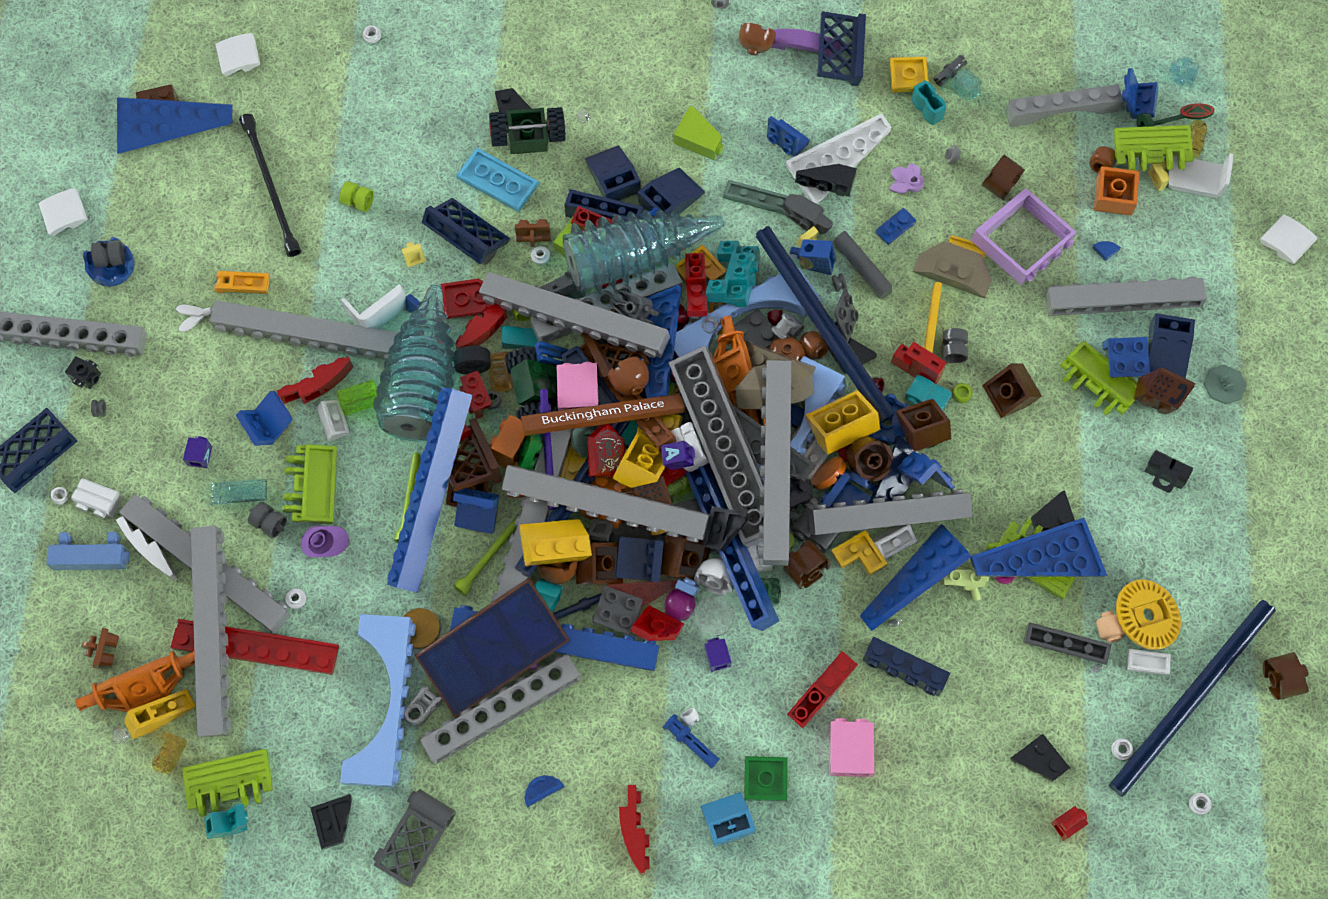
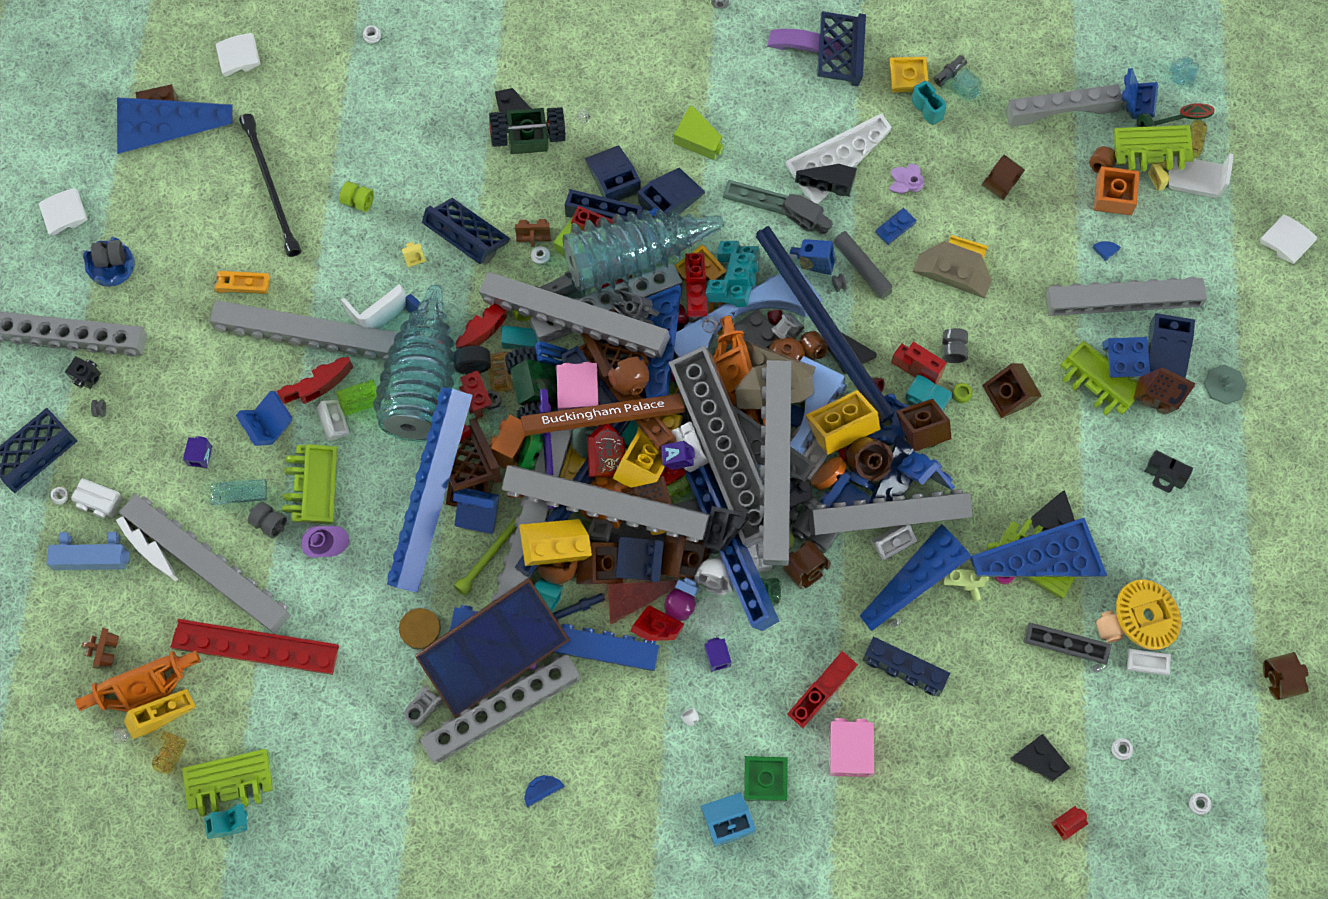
white piece [176,305,213,332] -> none
light grey brick [191,526,231,737] -> none
white plate [285,589,306,609] -> none
black wing [310,794,352,850] -> none
light blue arch [340,614,416,788] -> none
dark grey piece [373,789,456,888] -> none
lime piece [394,452,420,543] -> none
red tile [441,278,490,319] -> none
medium azure tile [456,148,539,212] -> none
dark grey hinge [592,585,643,636] -> none
red slope [619,785,650,875] -> none
blue pin [662,714,720,769] -> none
dark orange cylinder [739,23,776,56] -> none
blue bracket [767,116,810,157] -> none
light yellow tile [796,226,819,248] -> none
yellow plate [831,530,888,576] -> none
dark grey hinge [834,287,859,342] -> none
yellow tile [924,282,942,353] -> none
light grey plate [945,145,961,164] -> none
lavender window [971,188,1077,285] -> none
dark blue axle [1108,600,1276,797] -> none

